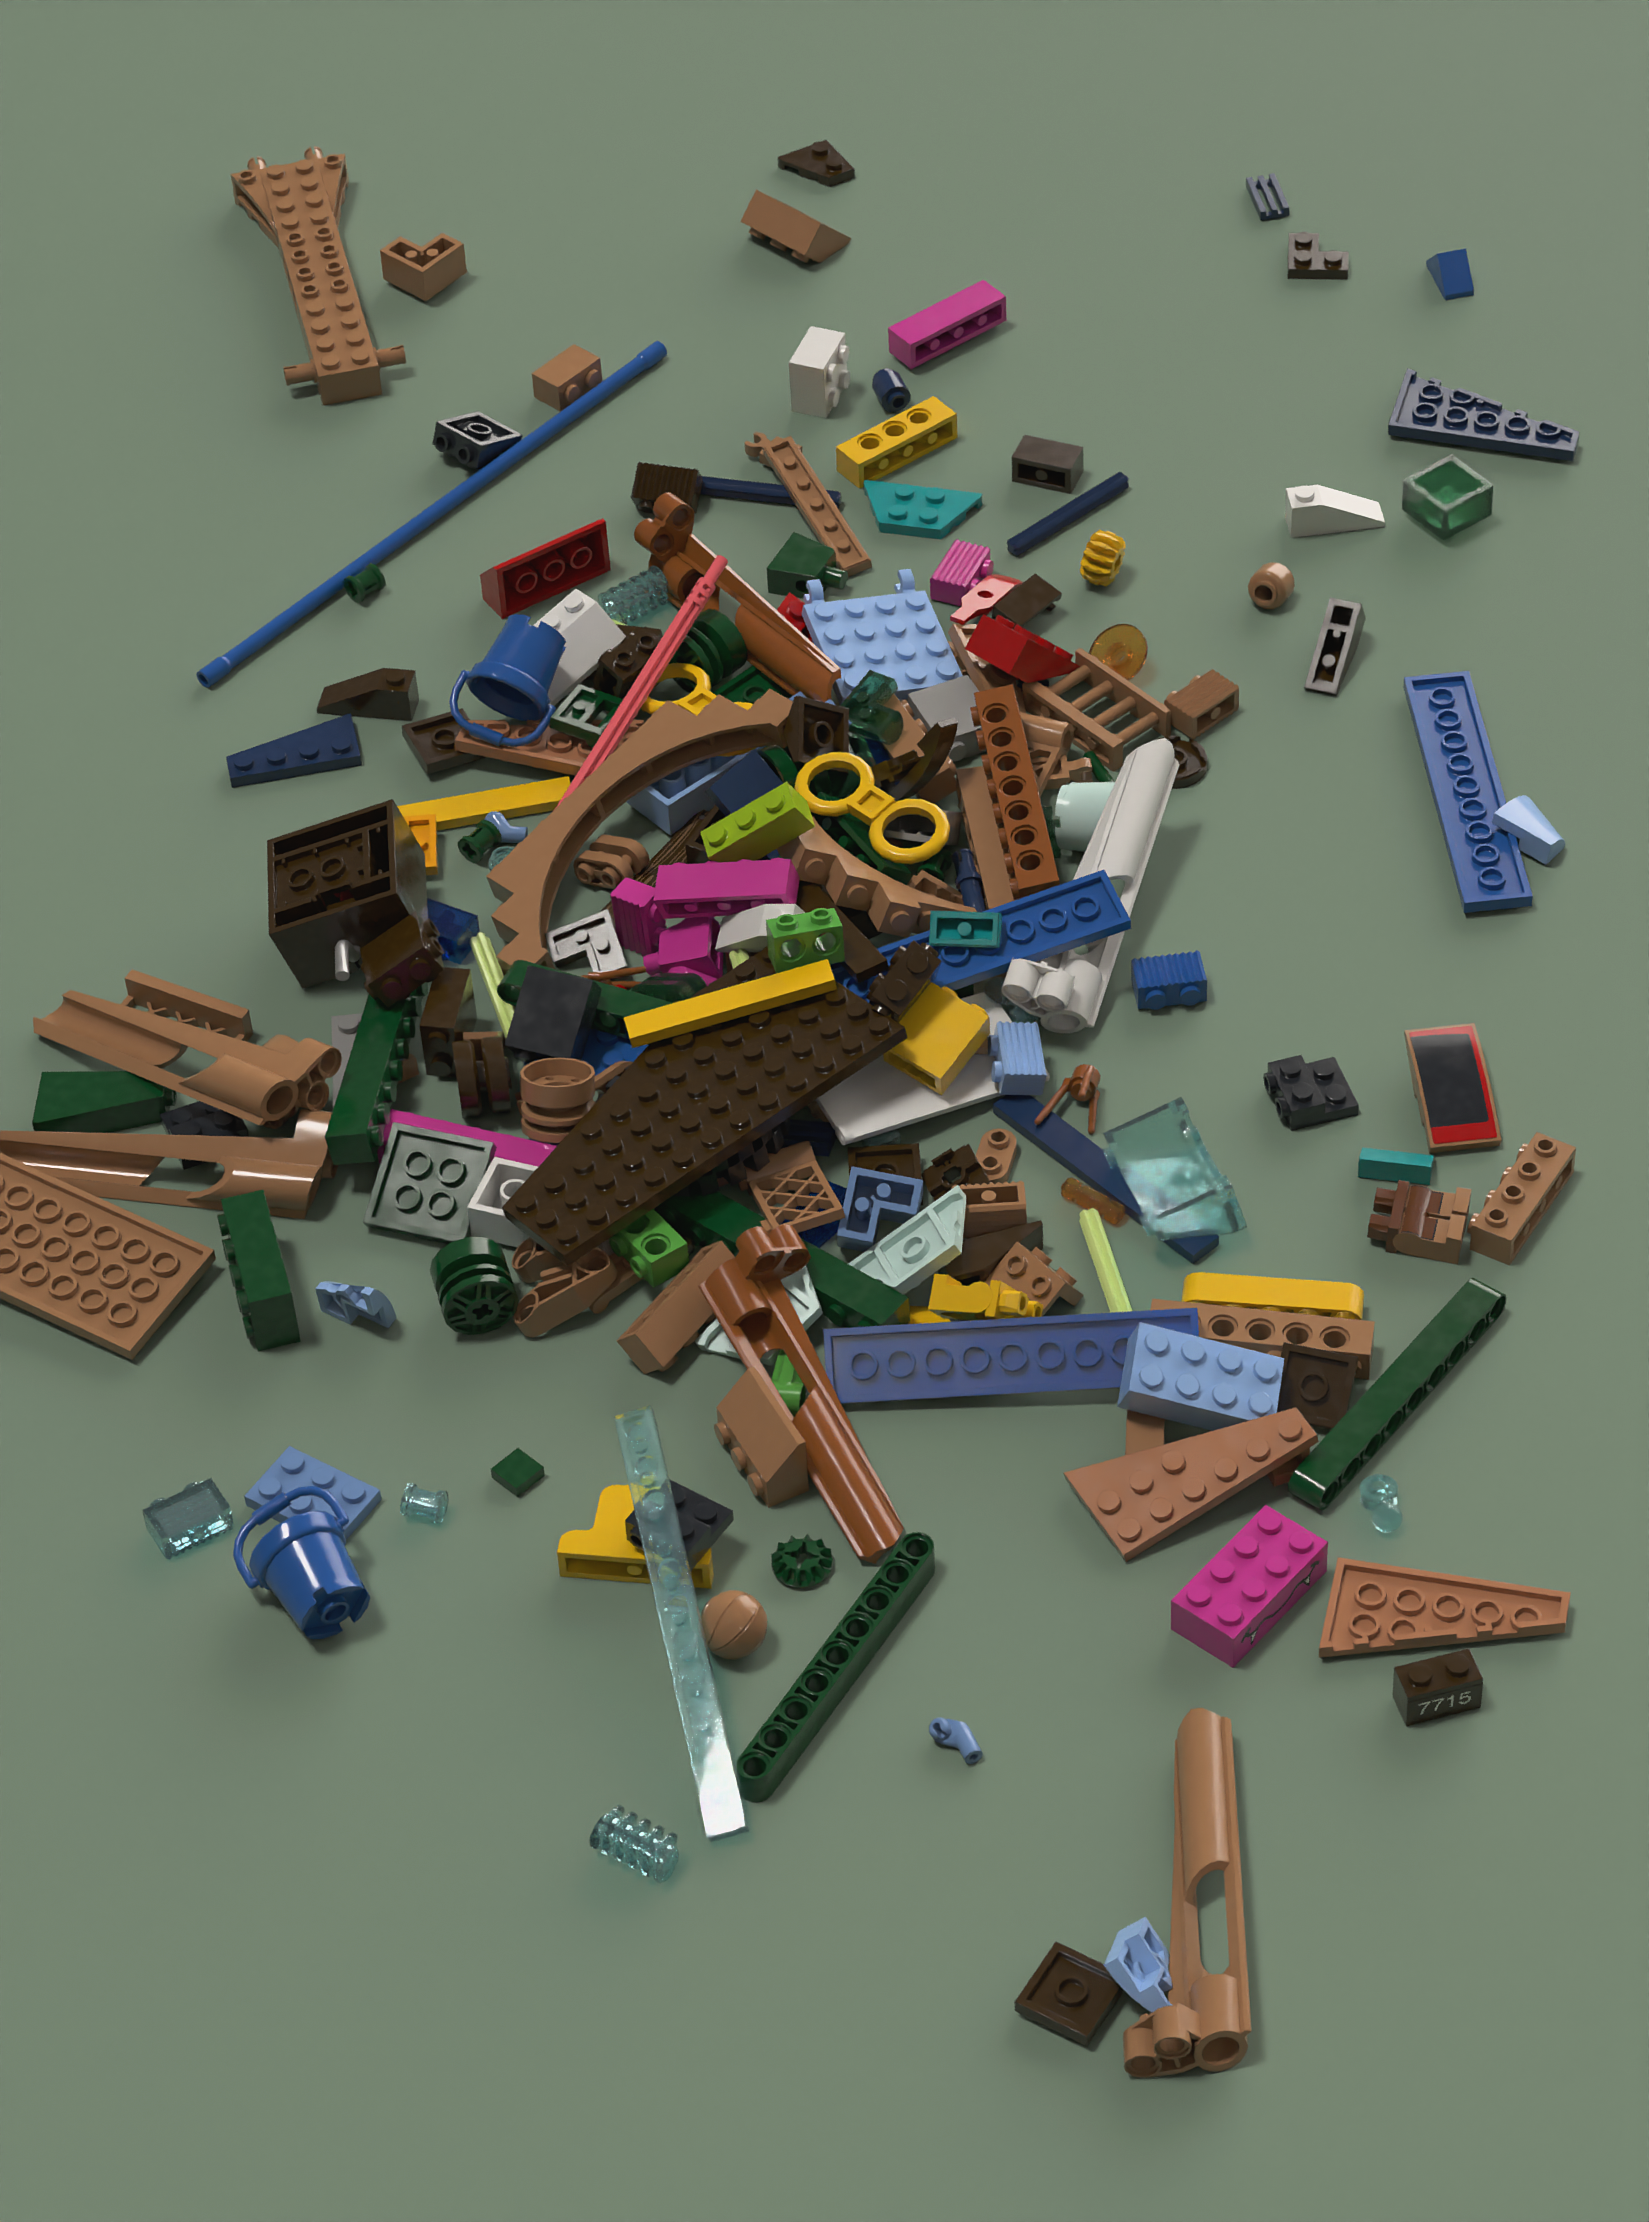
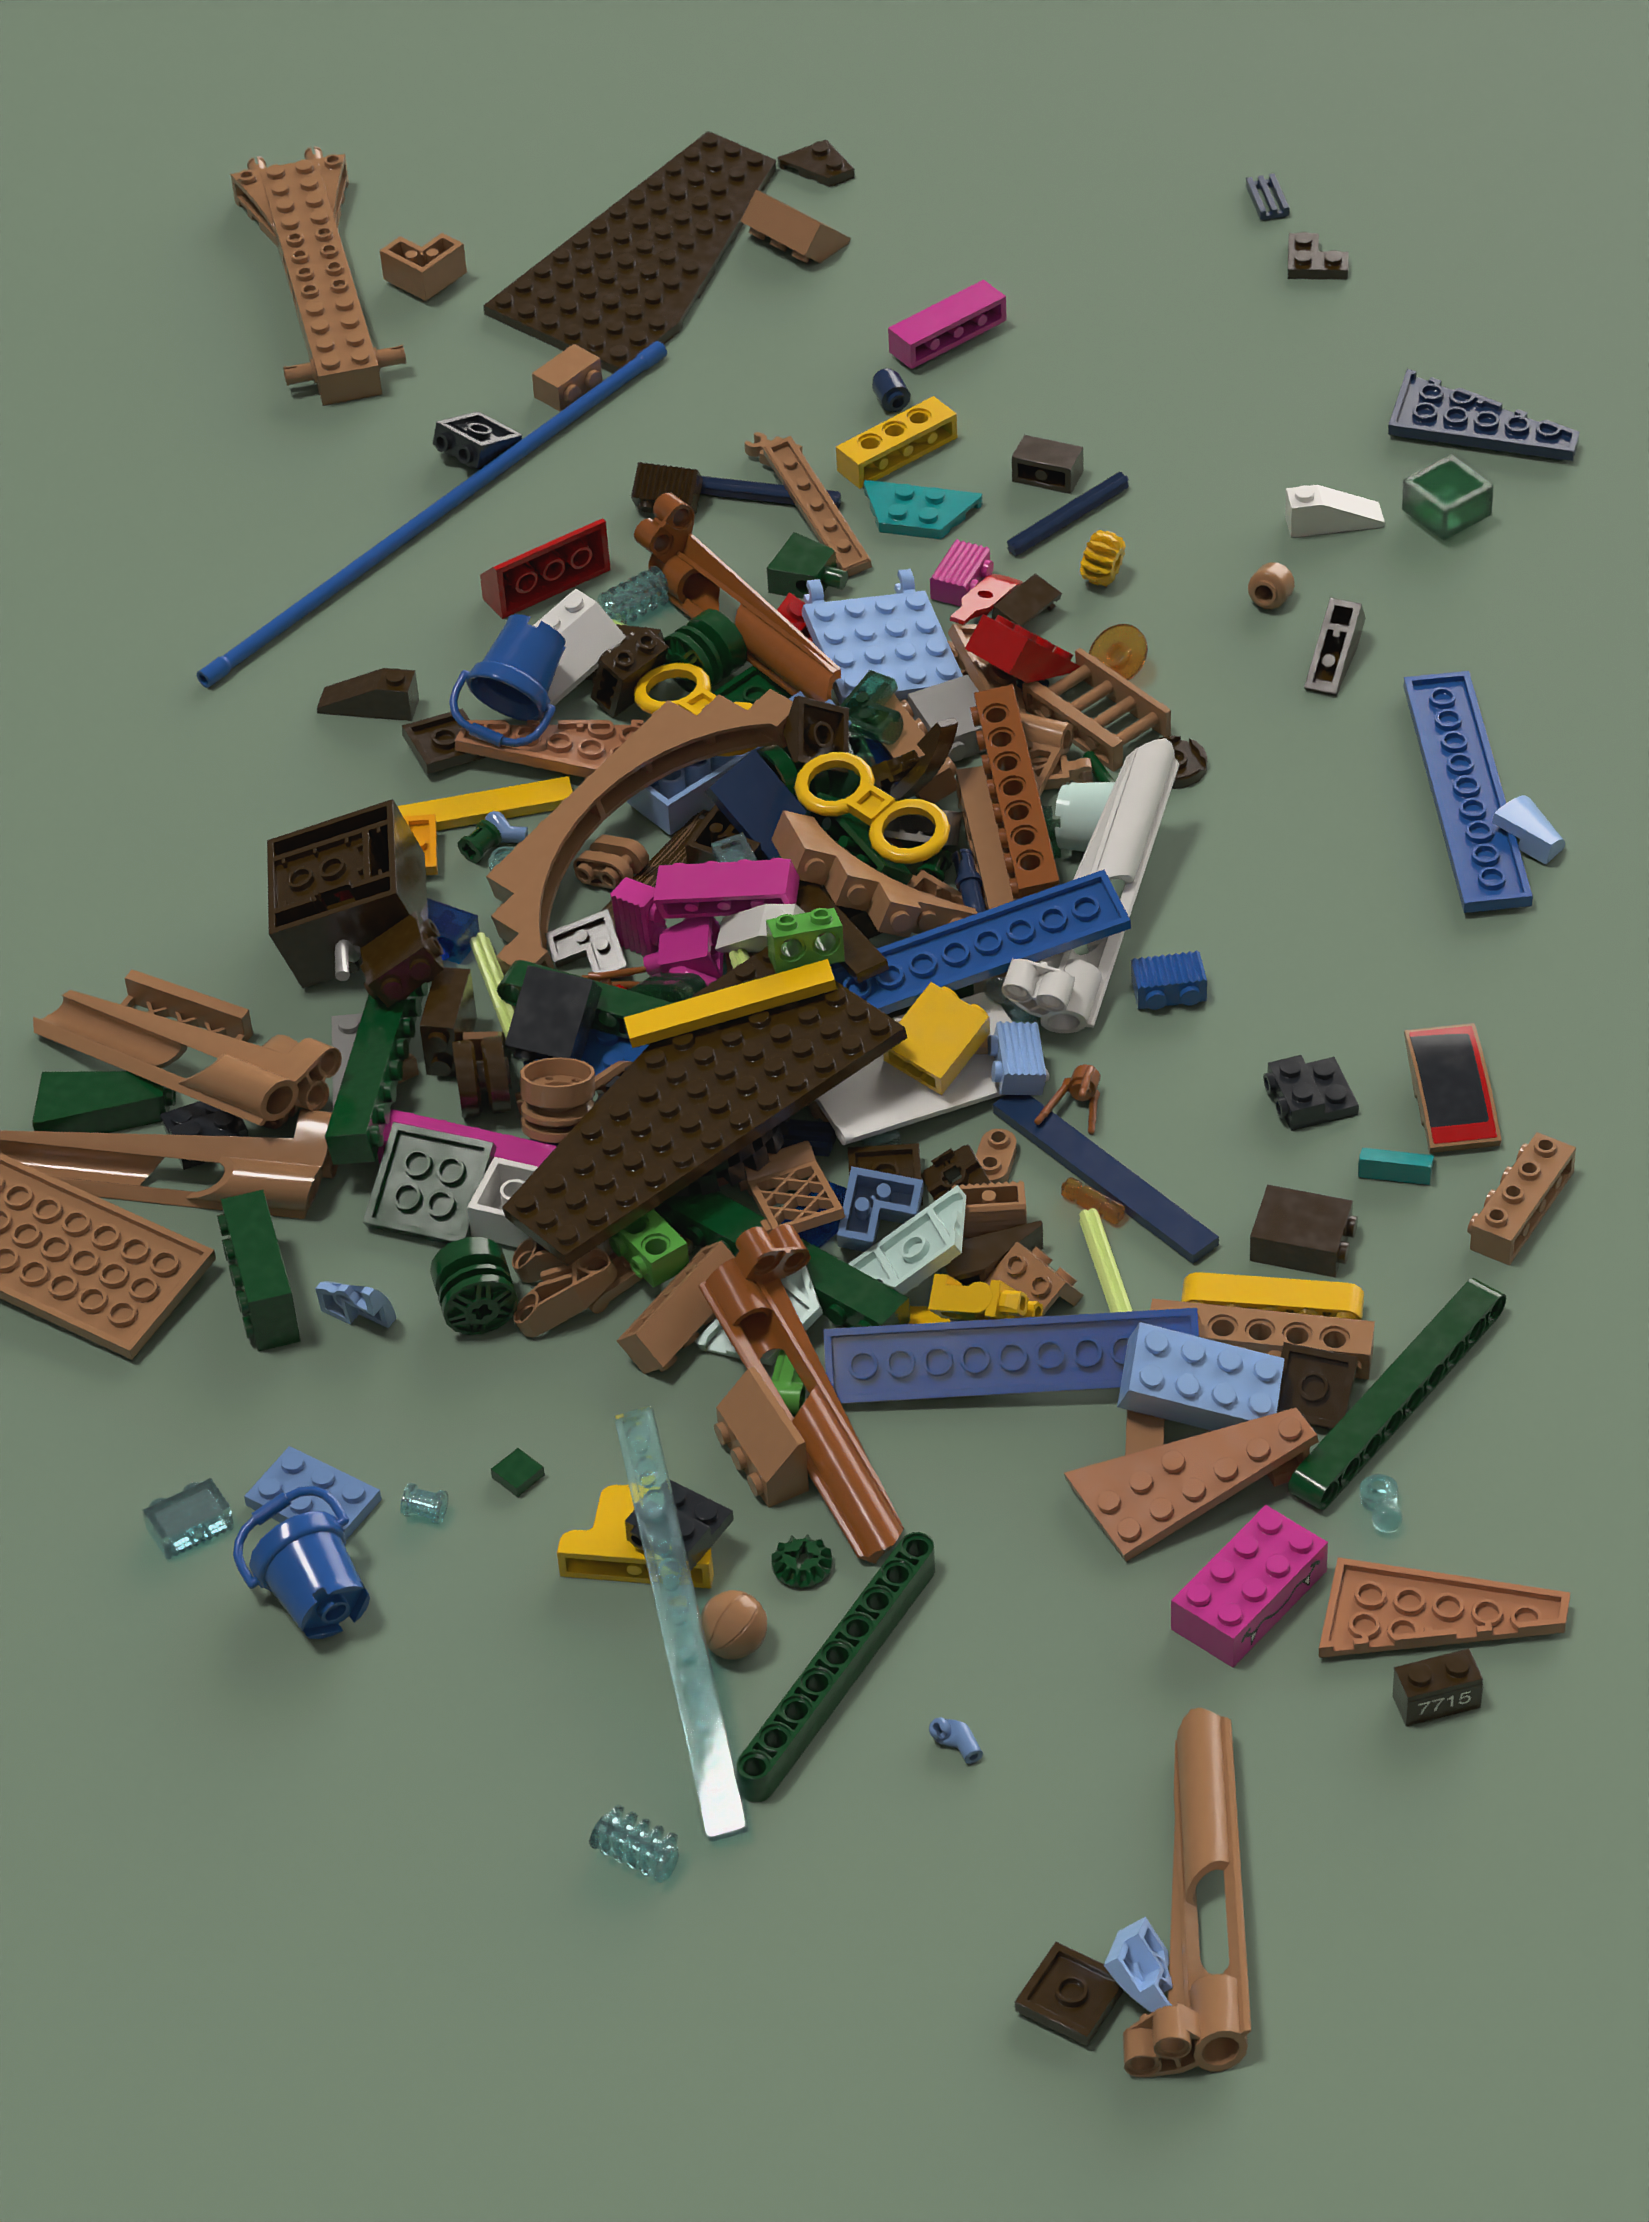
dark blue wing [226,713,362,788] -> none
dark green bush [343,563,386,603] -> none
dark green plate [549,684,623,748] -> none
coral axle [554,555,728,810] -> none
lime brick [700,782,815,862] -> none
white brick [789,326,851,418] -> none
dark brown brick [866,940,942,1023] -> none
teal slope [929,911,1002,948] -> none
clear light blue windscreen [1103,1097,1247,1241] -> none
medium nougat brick [1164,669,1239,740] -> none
hips [1367,1180,1472,1265] -> none
blue slope [1426,248,1474,300] -> none
none -> dark brown wing [483,131,776,374]
none -> dark brown brick [1250,1184,1358,1277]

